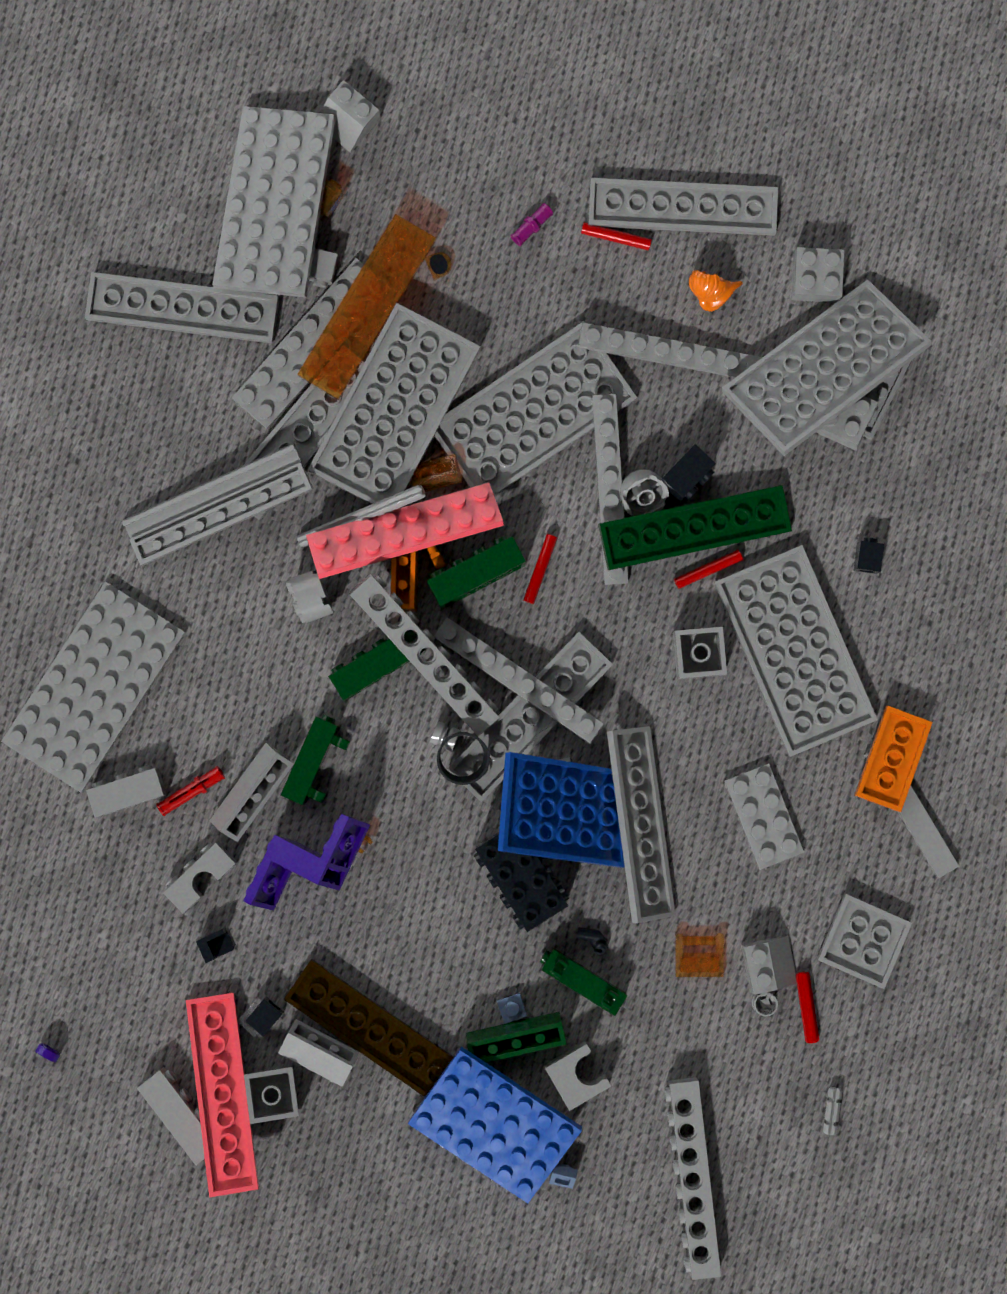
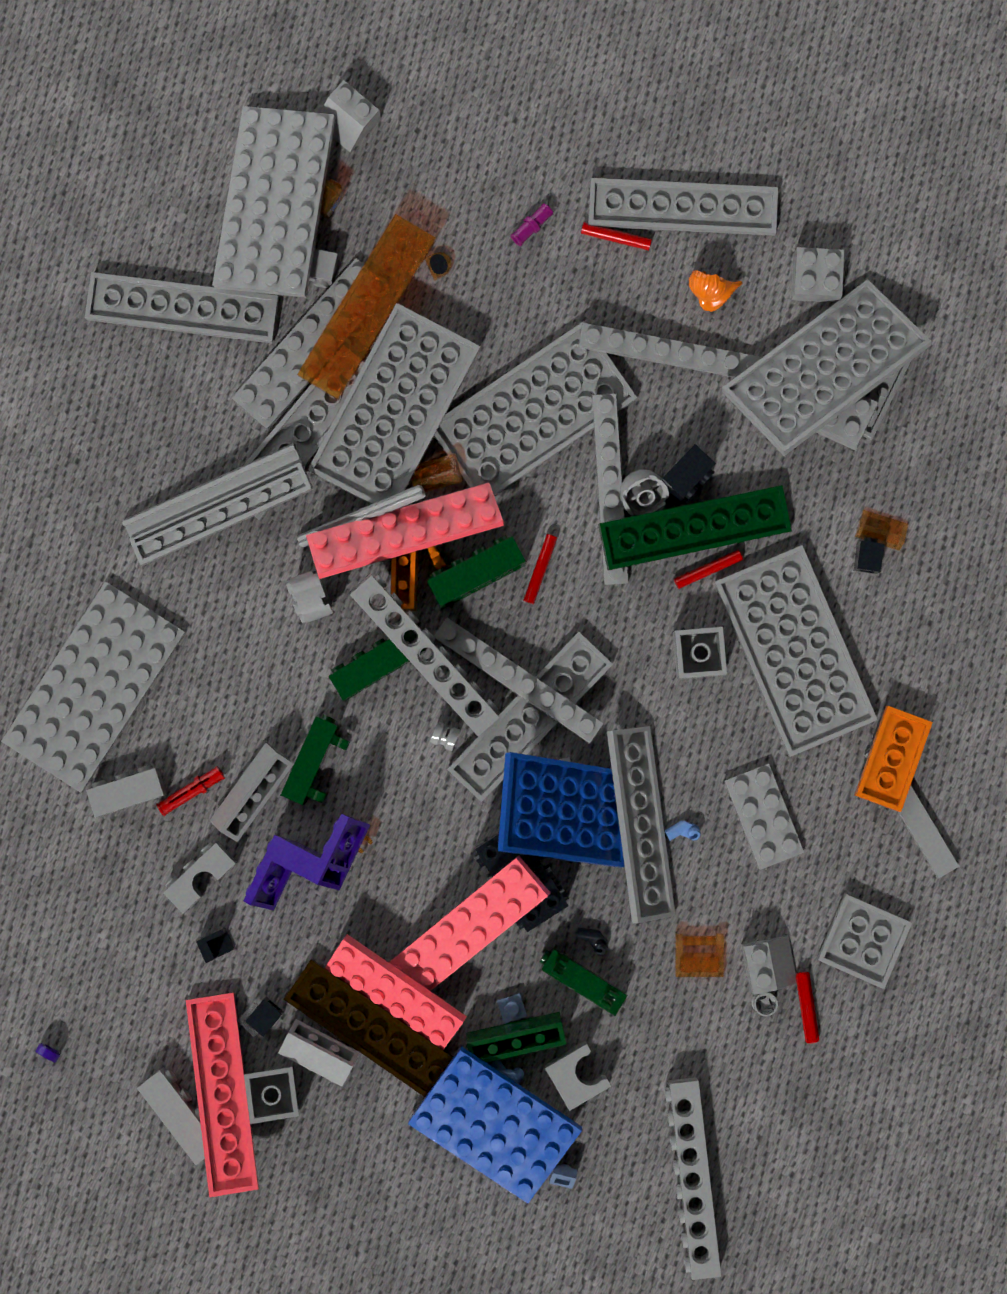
black tyre [437,732,490,785] -> none
light grey axle [823,1087,843,1135] -> none
none -> coral plate [325,934,467,1050]
none -> coral plate [389,855,551,991]
none -> medium blue arm [489,1060,524,1084]
none -> medium blue arm [664,820,701,841]
none -> clear orange slope [855,510,908,551]

